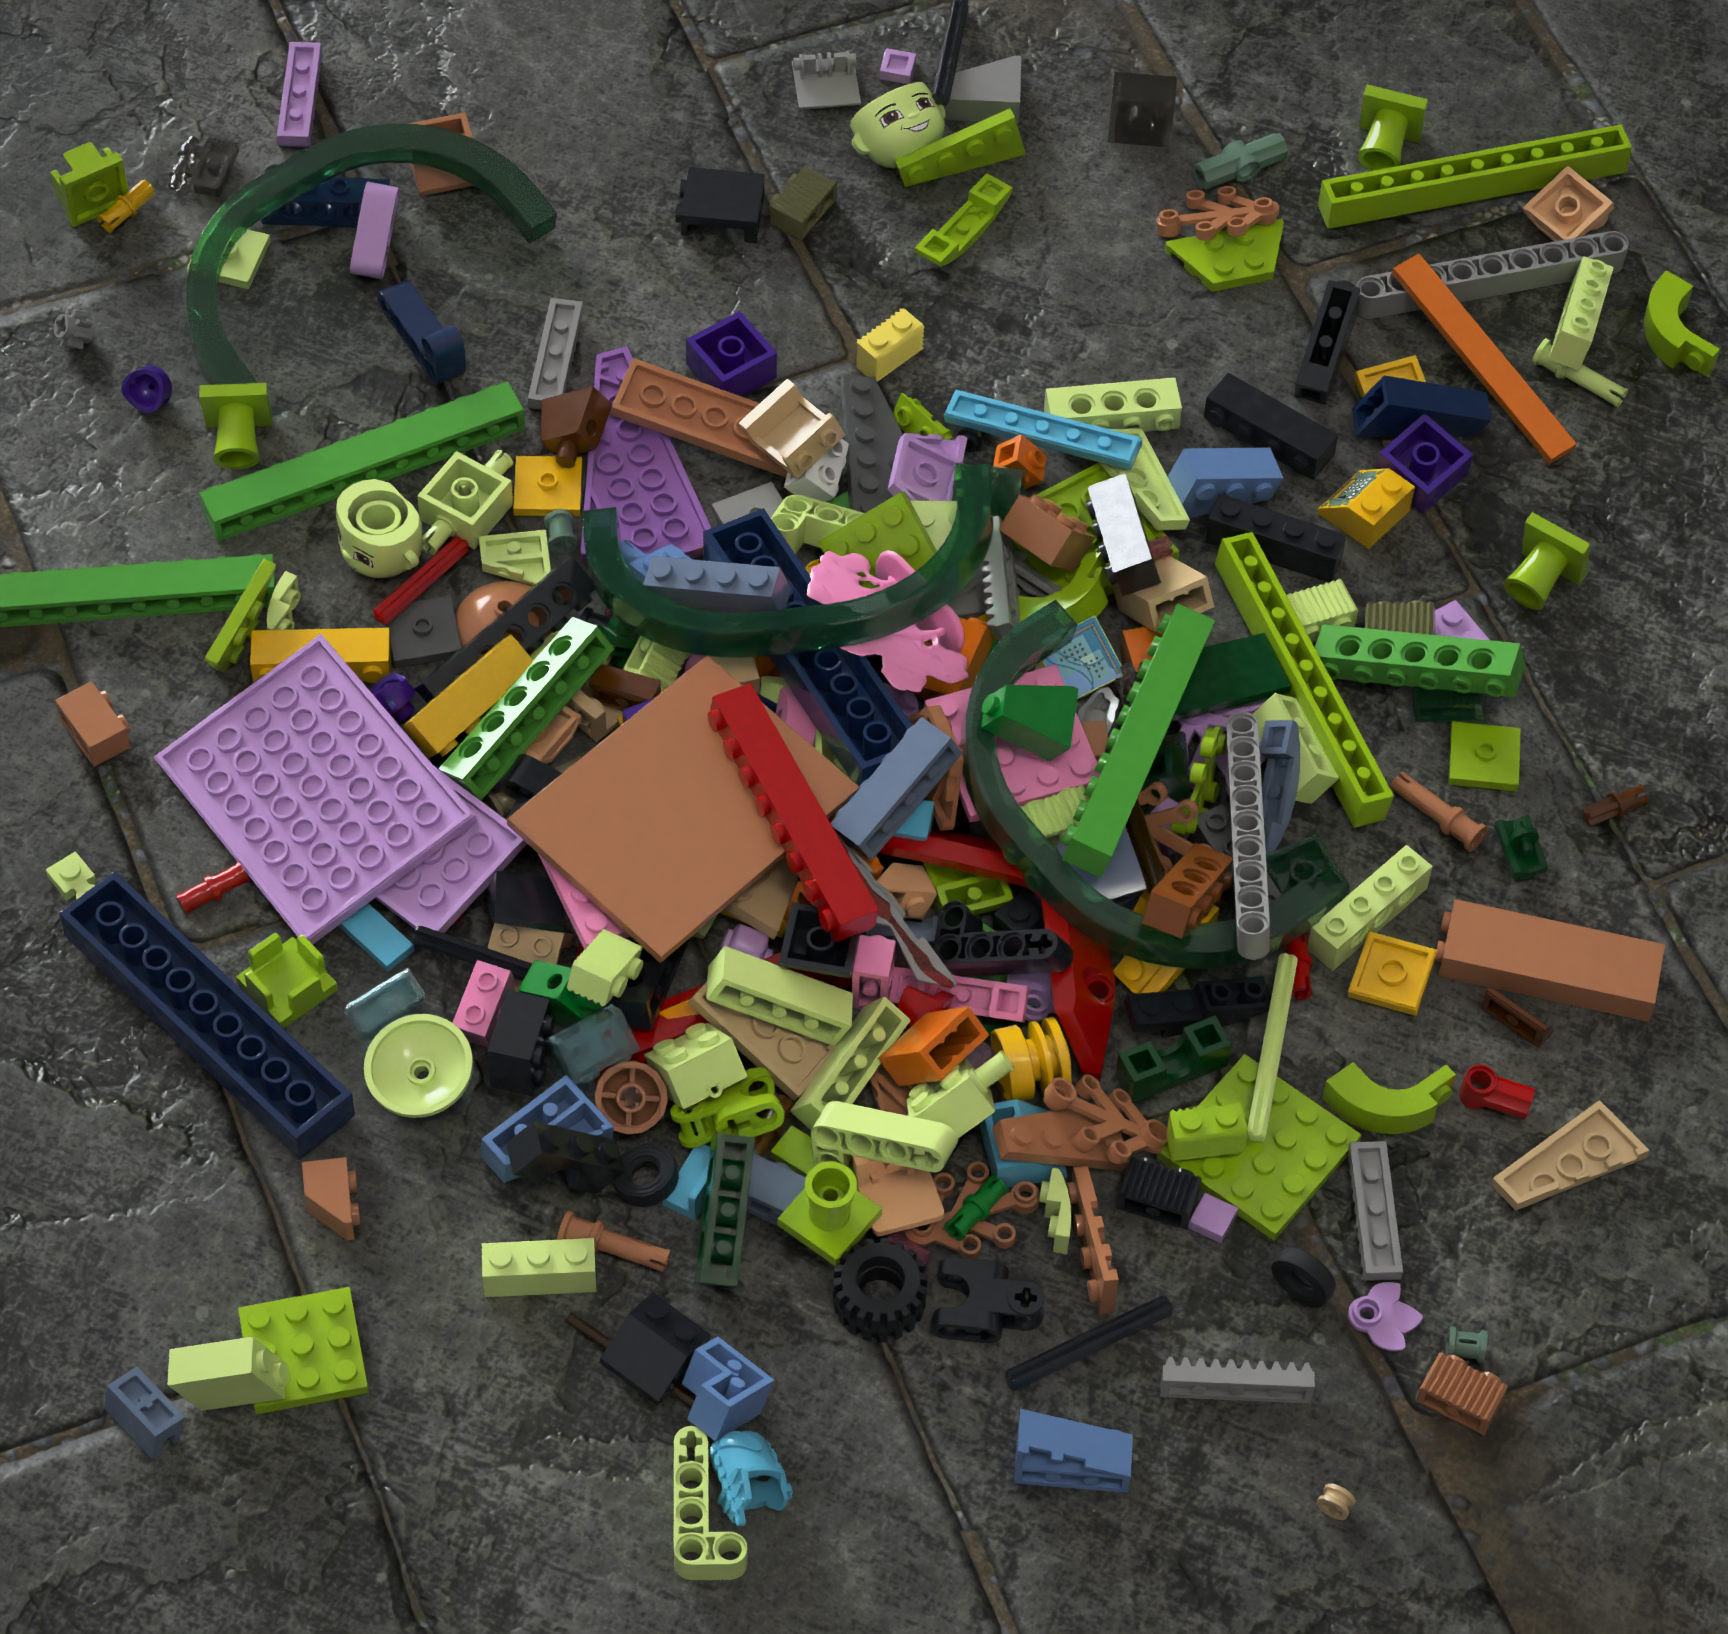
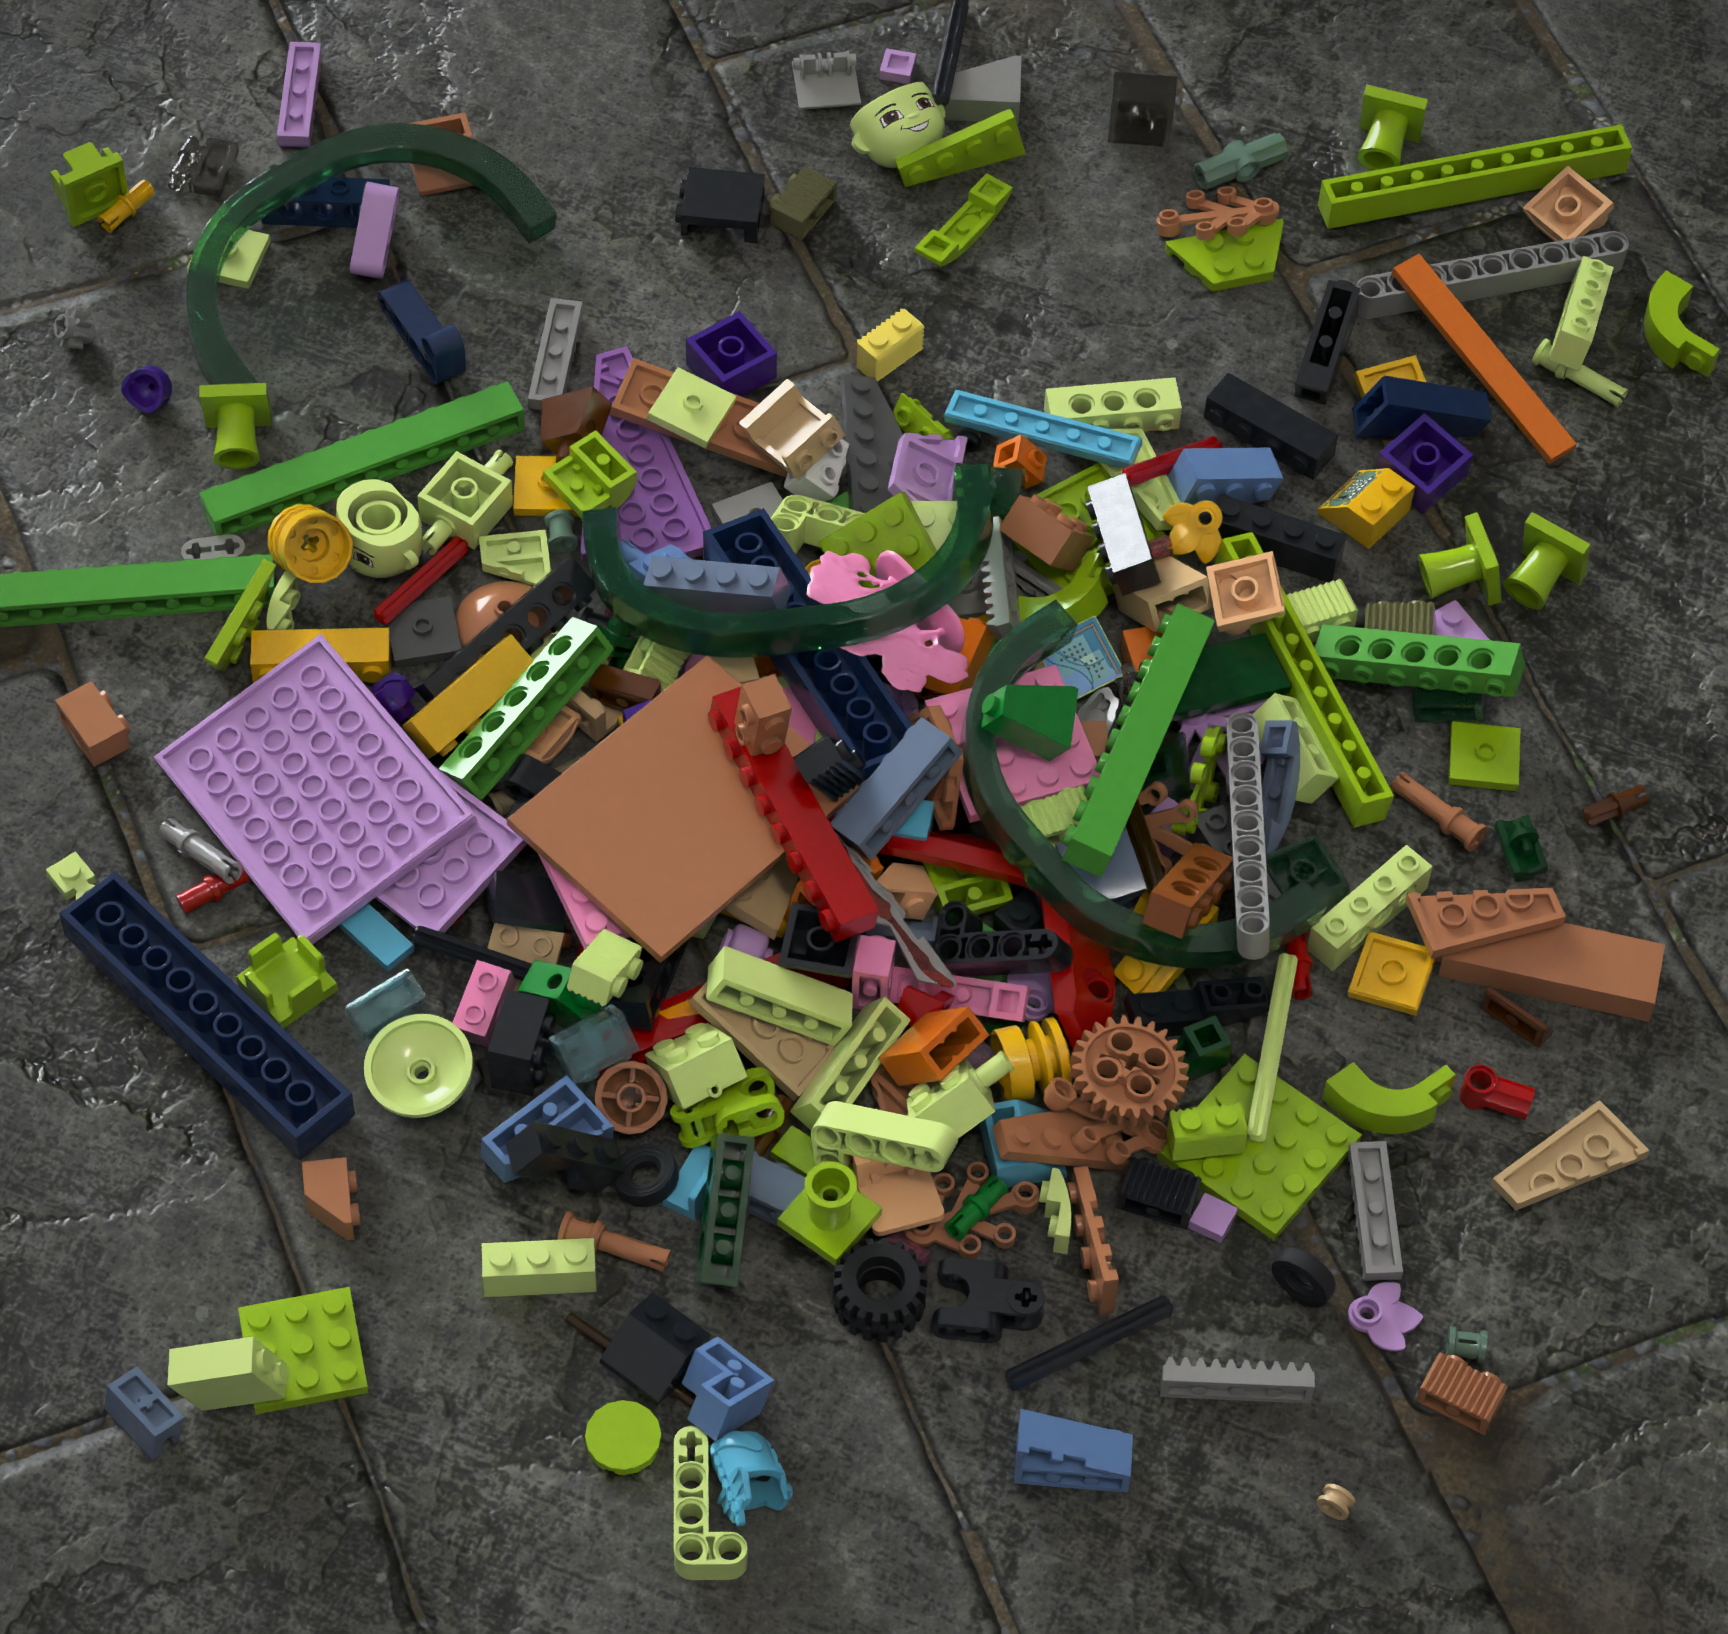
none -> light grey pin [159,818,242,884]
none -> light grey beam [181,534,246,560]
none -> yellow wheel [268,504,353,583]
none -> lime brick [543,430,637,522]
none -> lime tile [585,1400,661,1475]
none -> yellowish green plate [647,367,736,449]
none -> nougat brick [734,674,792,757]
none -> black brick [793,734,867,802]
none -> nougat gear [1069,1015,1189,1126]
none -> red axle [1122,436,1222,486]
none -> yellow plate [1162,500,1223,564]
none -> light nougat slope [1206,551,1285,635]
none -> nougat wing [1406,888,1566,959]
none -> lime plant [1418,512,1501,606]

